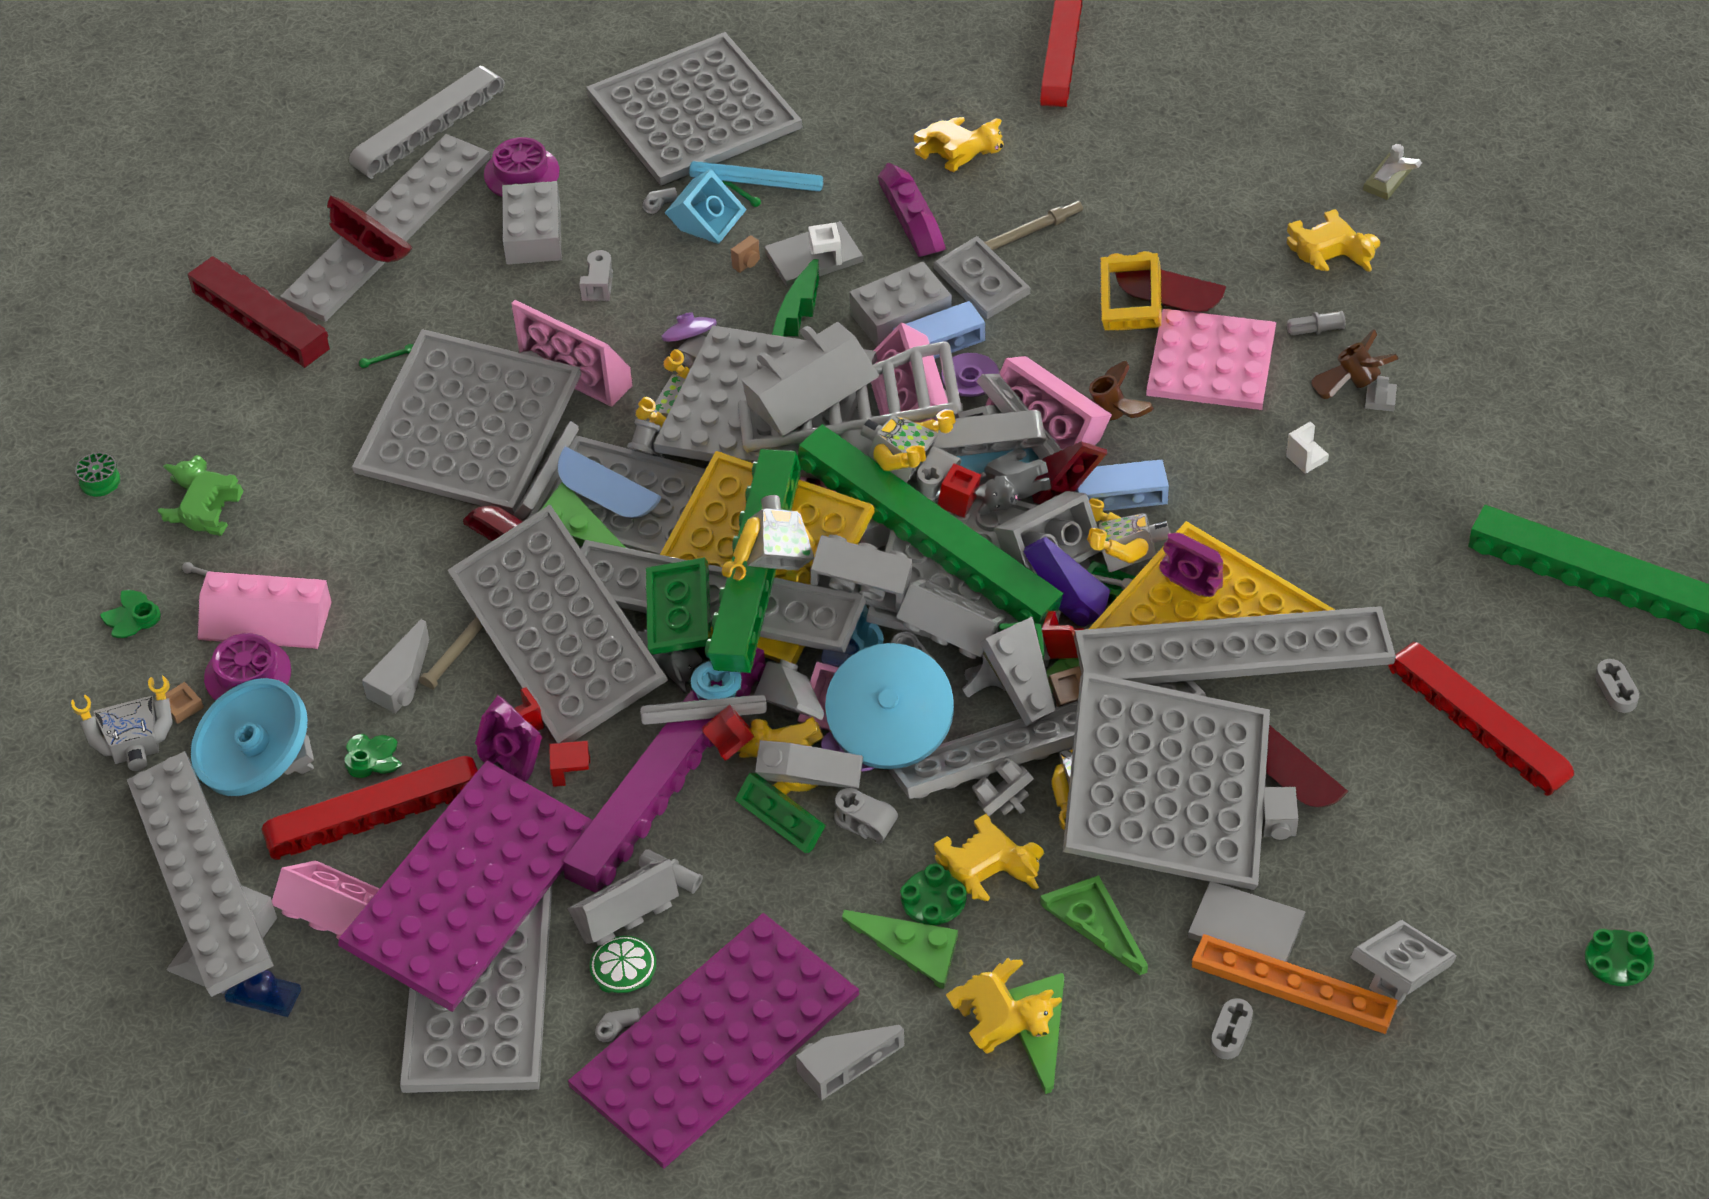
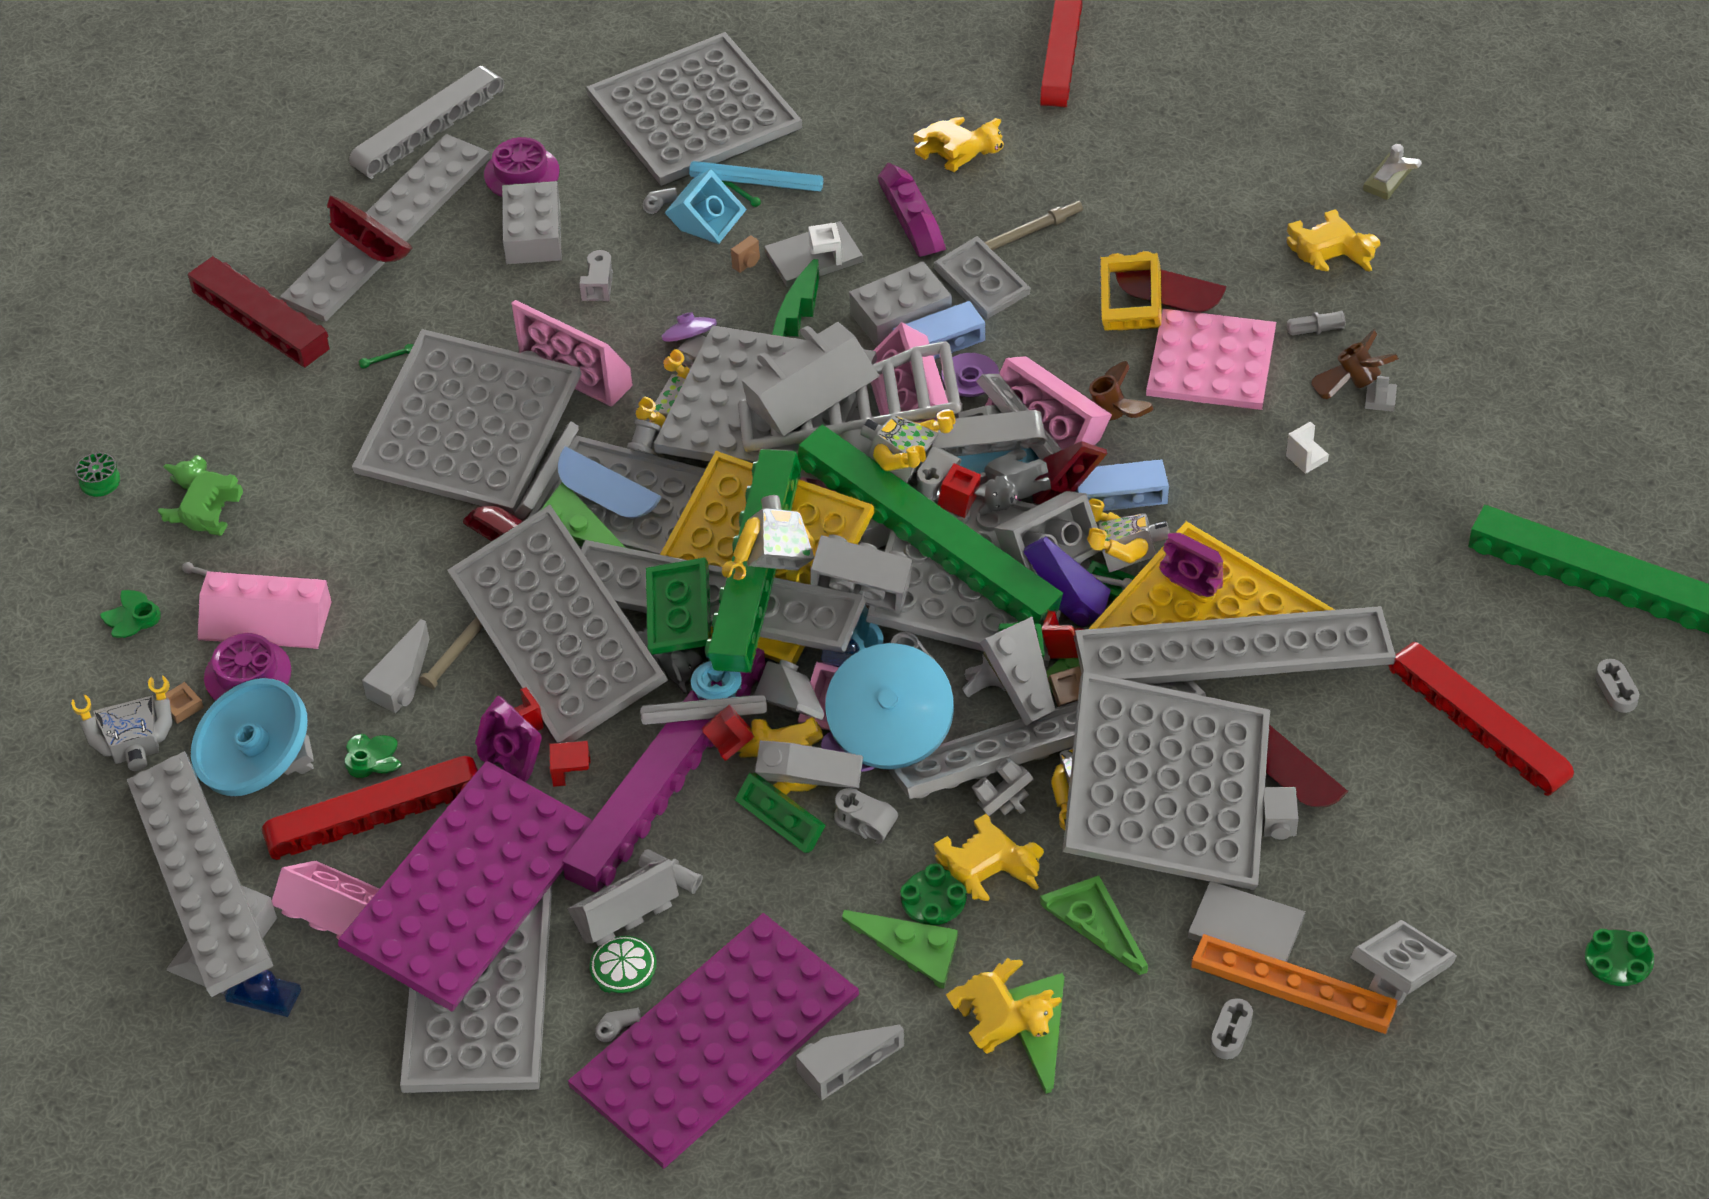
light grey slope [896,578,1007,659] -> none

